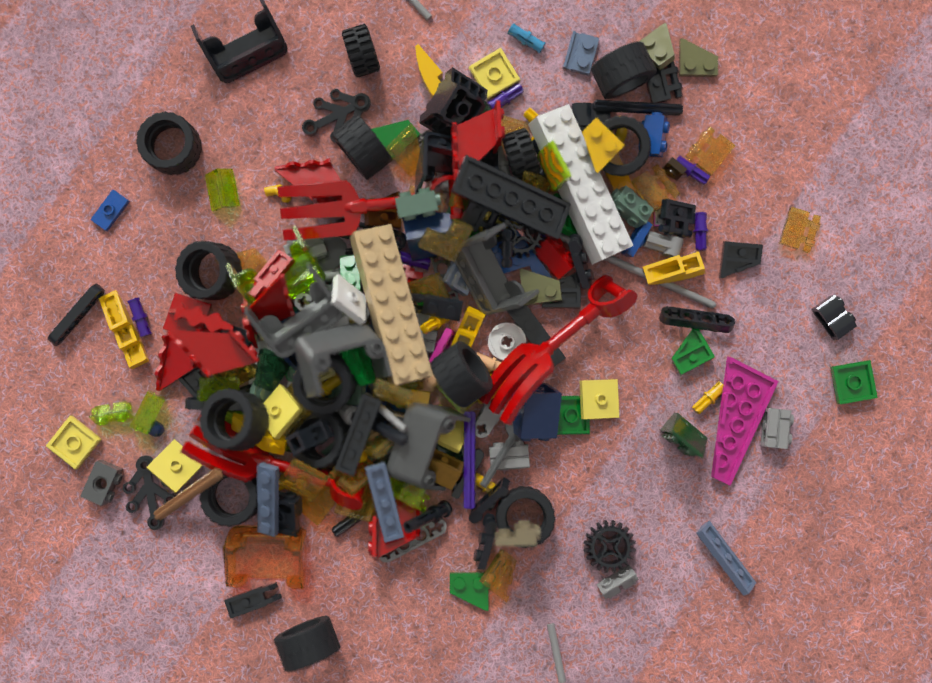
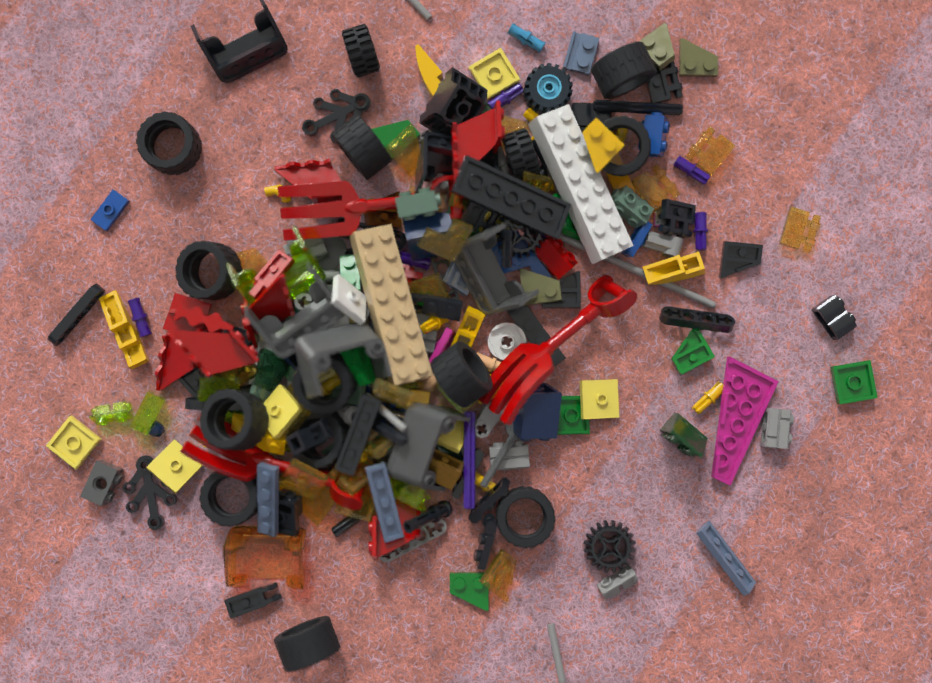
medium nougat axle [153,468,223,520] -> none
clear neon green panel [205,168,240,211] -> none
dark tan plate [494,520,540,546] -> none
slope [537,140,572,191] -> none
black hinge [568,234,594,289] -> none
dark brown plate [662,157,687,181] -> none
none -> black wheel [523,63,573,115]

